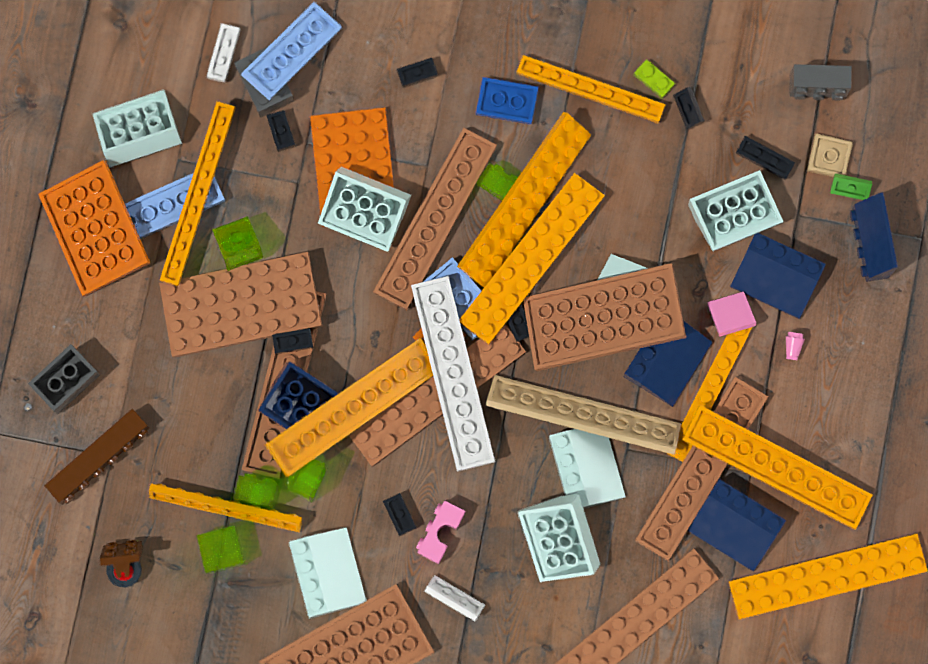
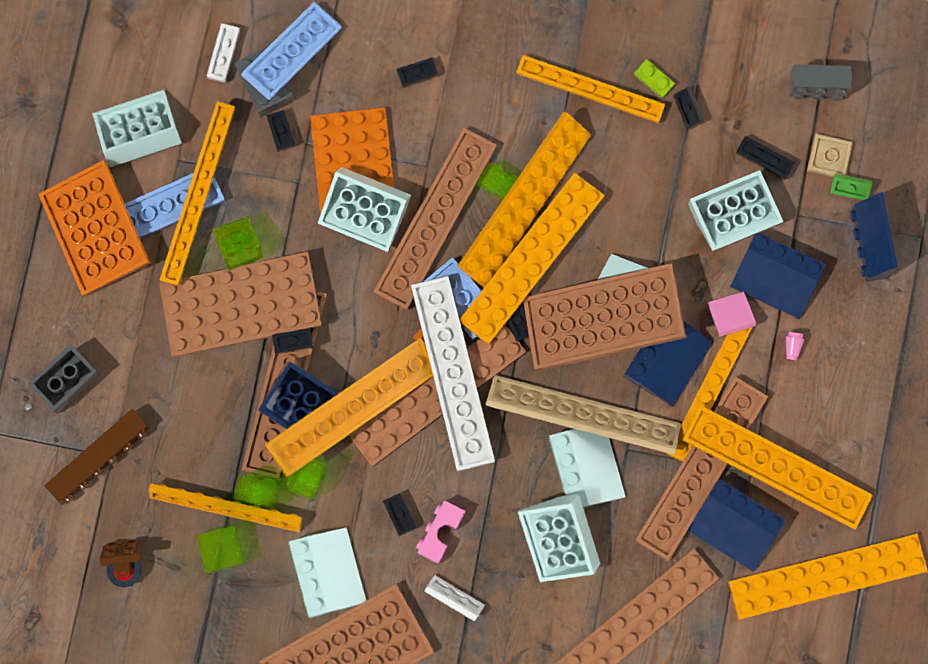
blue plate [476,77,538,125] -> none

